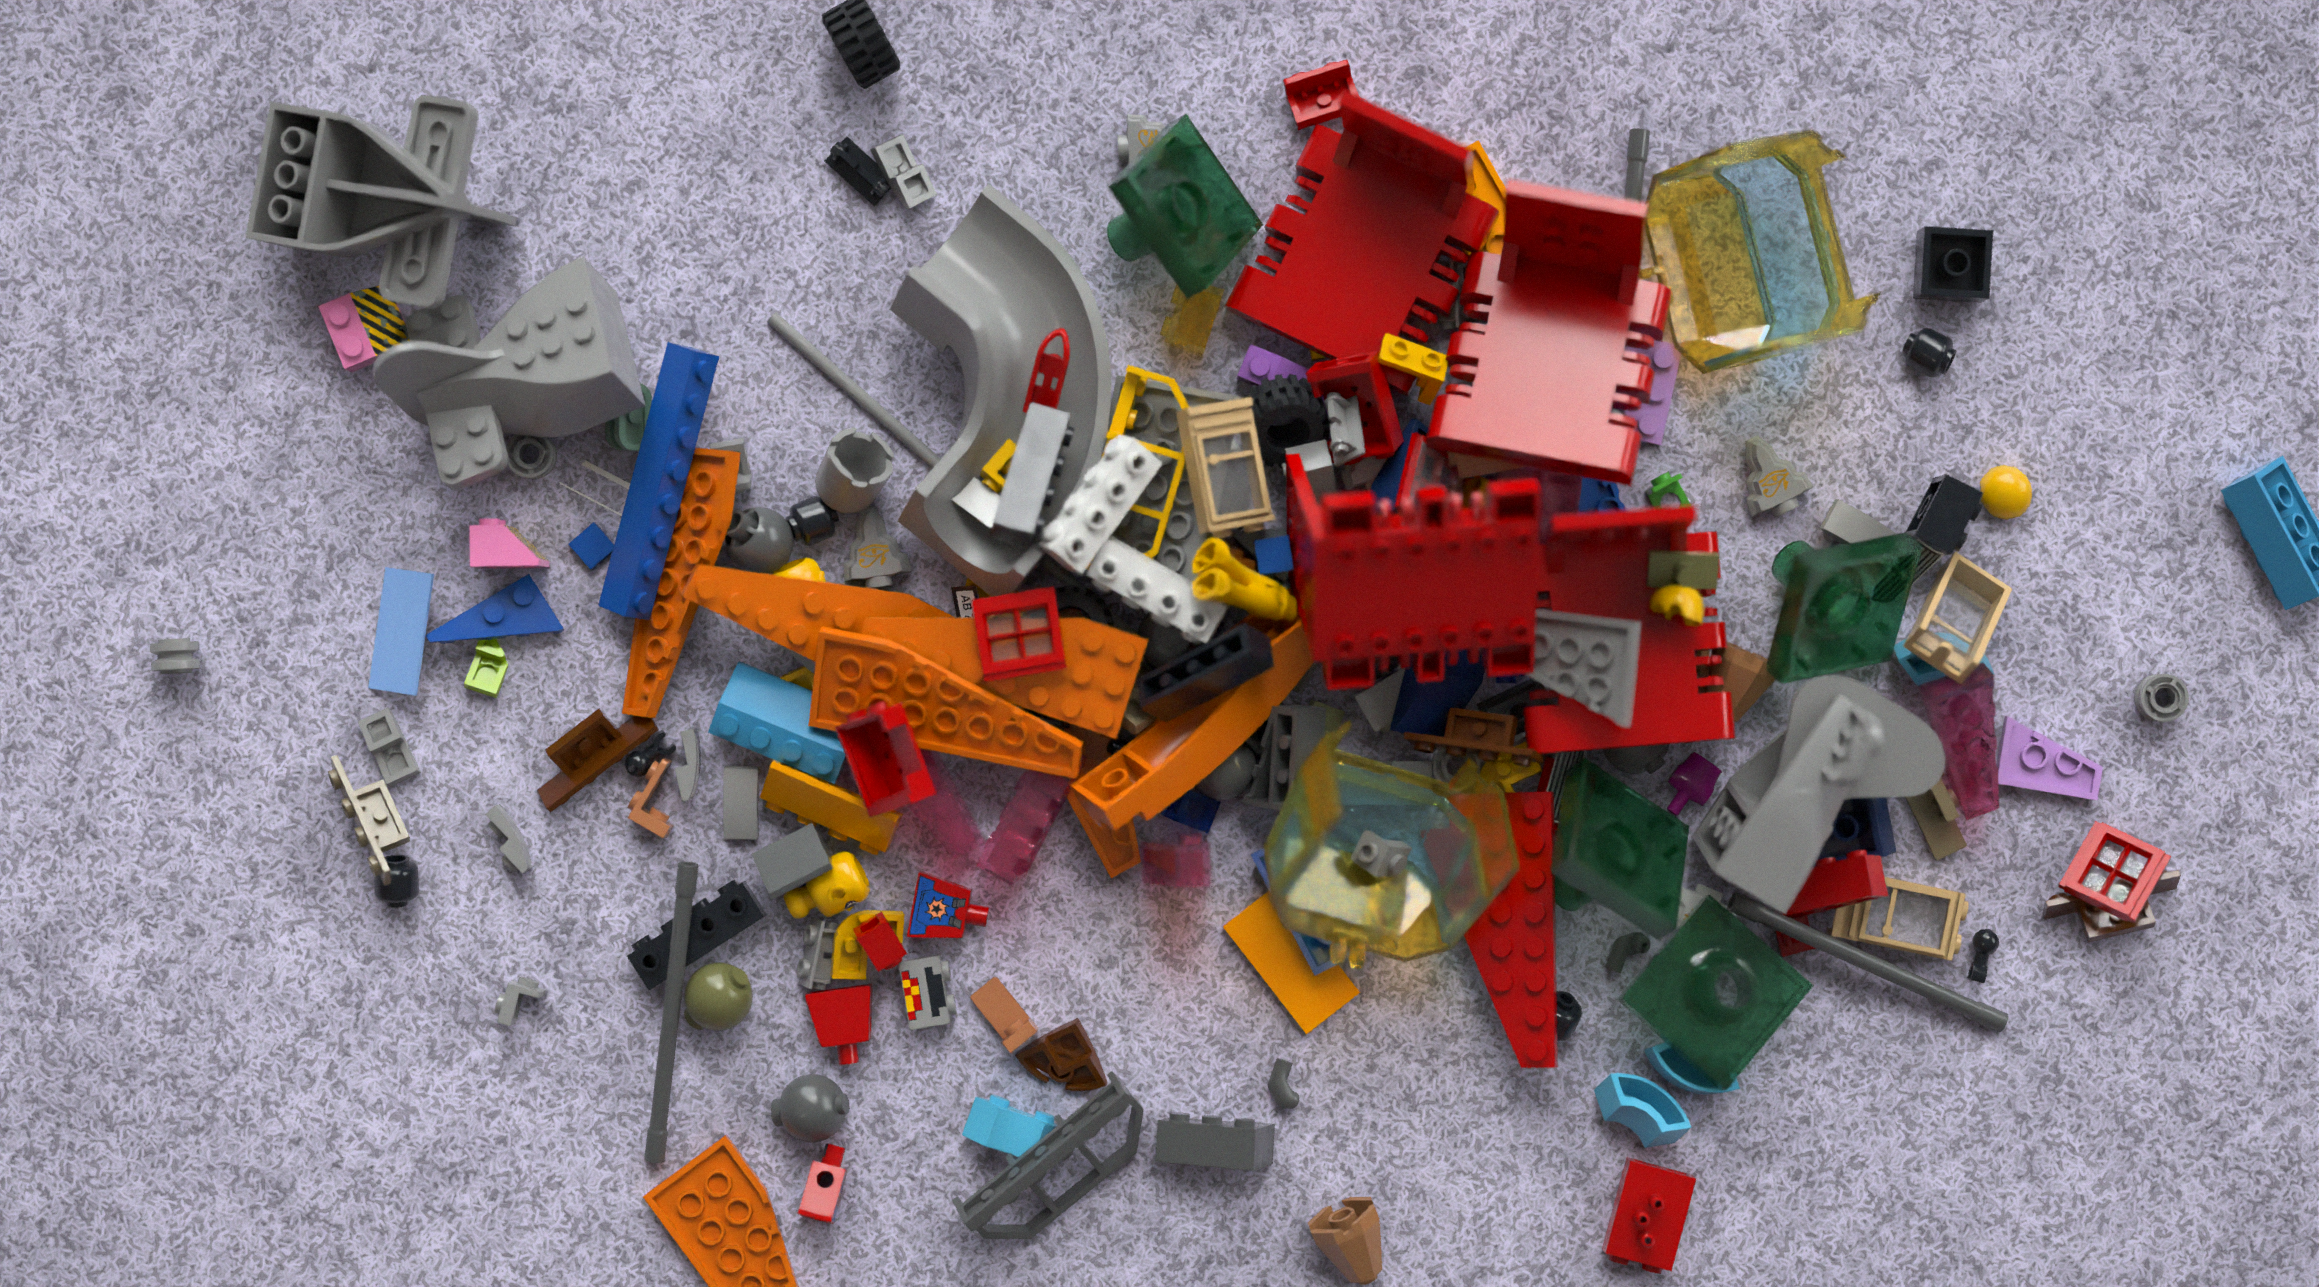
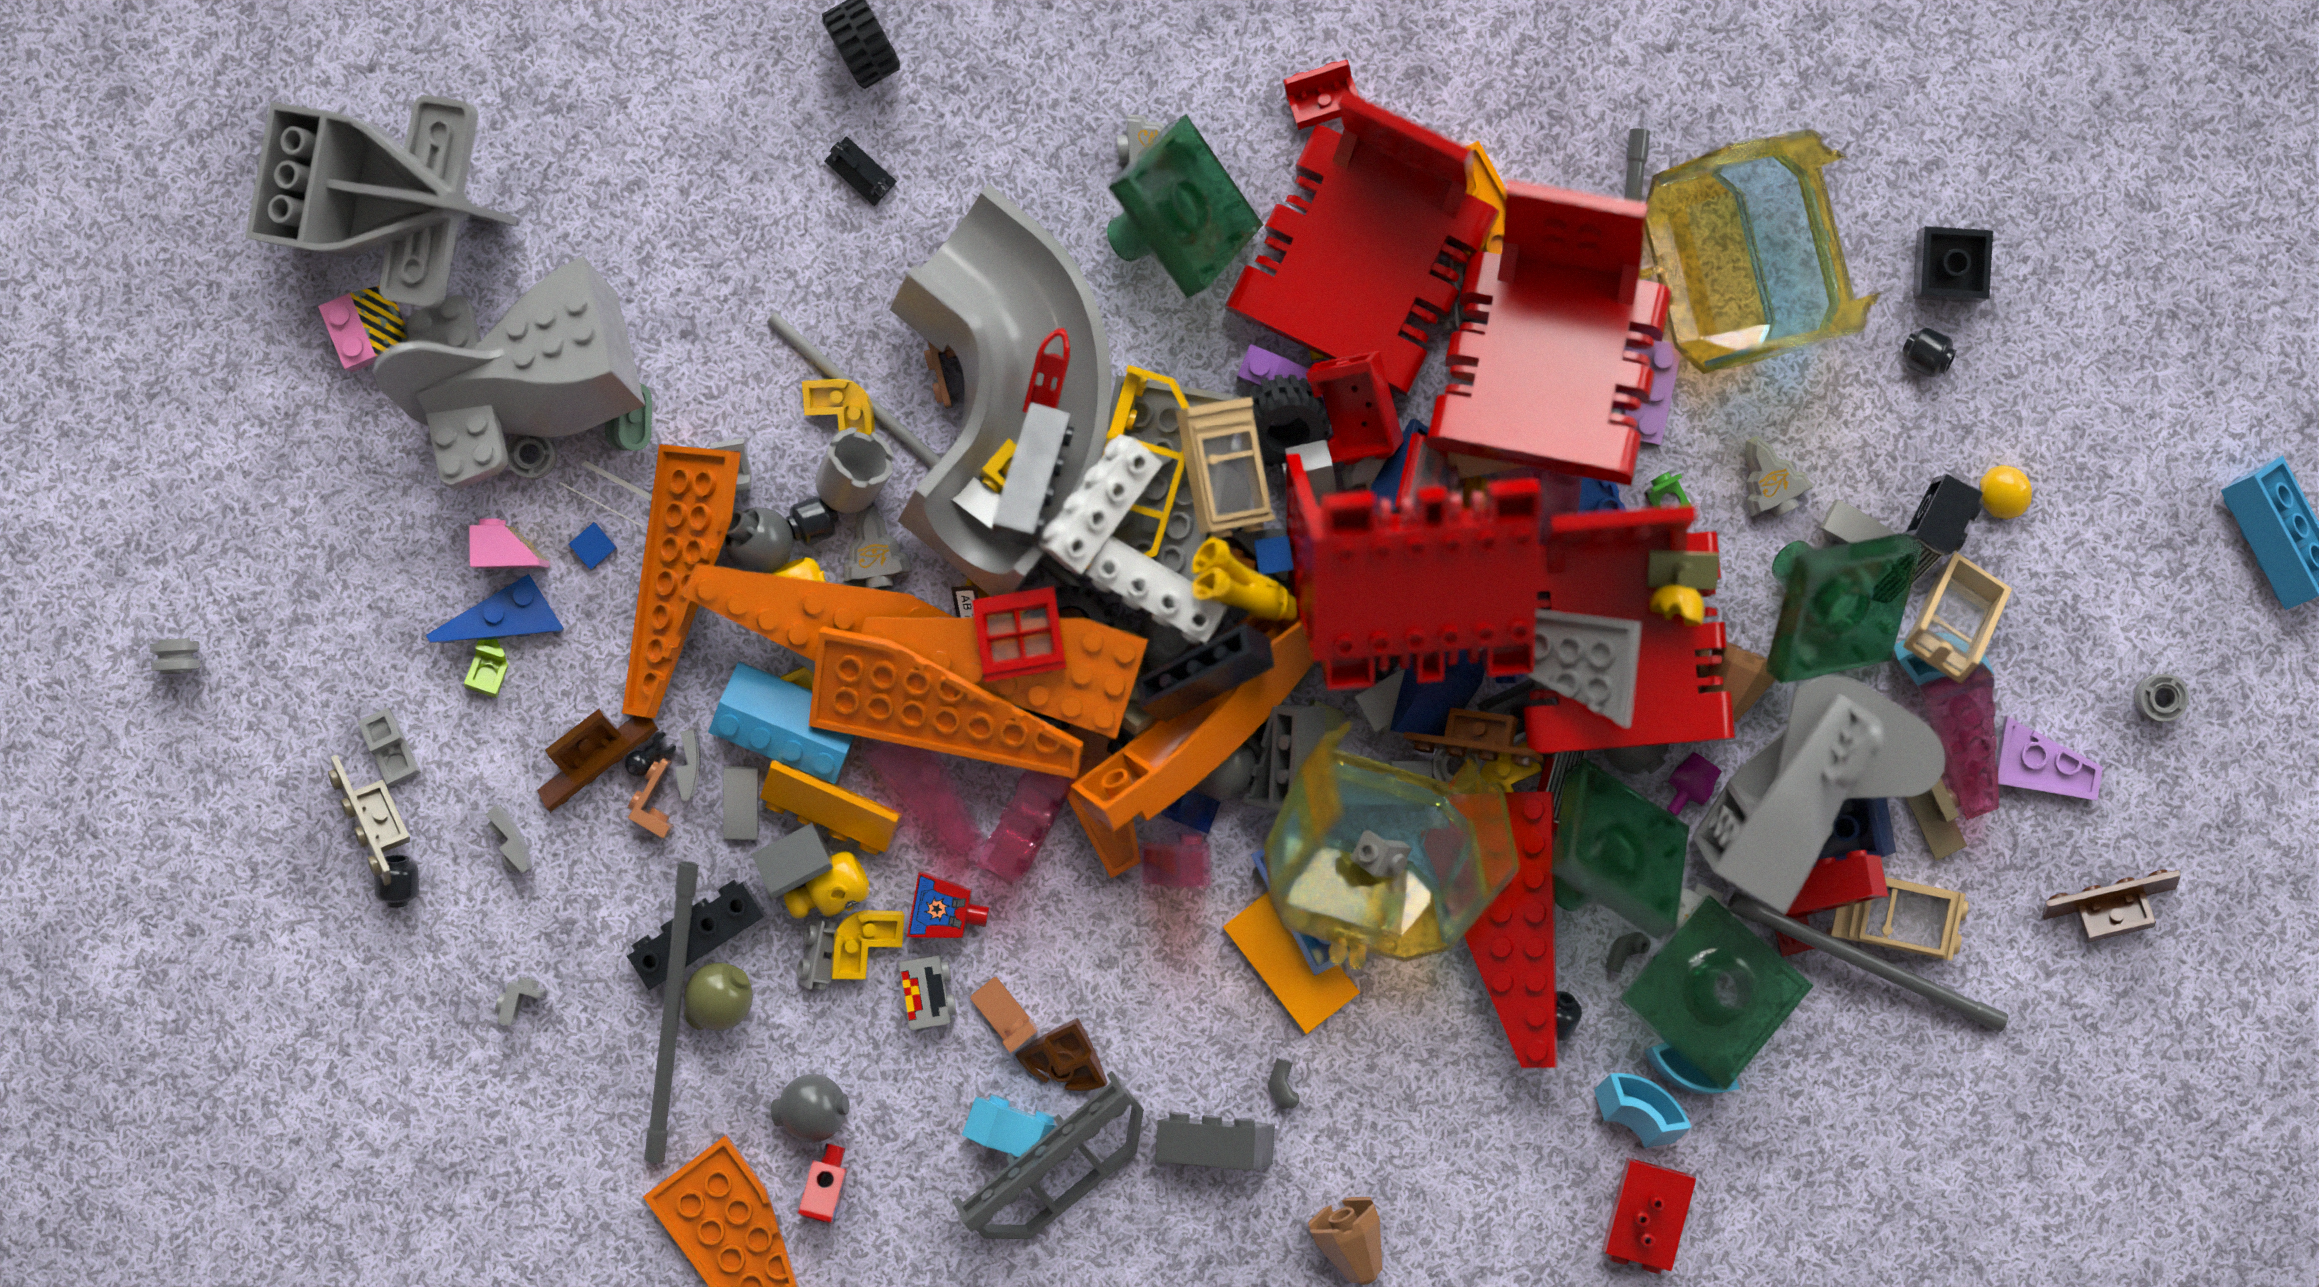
light blue window [368,567,434,696] -> none
blue brick [598,342,719,620] -> none
red torso [805,983,873,1065] -> none
red piece [835,701,936,818] -> none
red brick [853,911,907,972] -> none
light grey slope [870,134,937,209] -> none
clear yellow brick [1160,277,1224,357] -> none
light grey hinge [1324,392,1365,467] -> none
yellow bracket [1378,334,1448,405] -> none
black arm [1967,929,1999,983] -> none
piece [2058,821,2171,923] -> none
none -> yellow plate [802,379,875,436]
none -> nougat bracket [924,341,957,409]

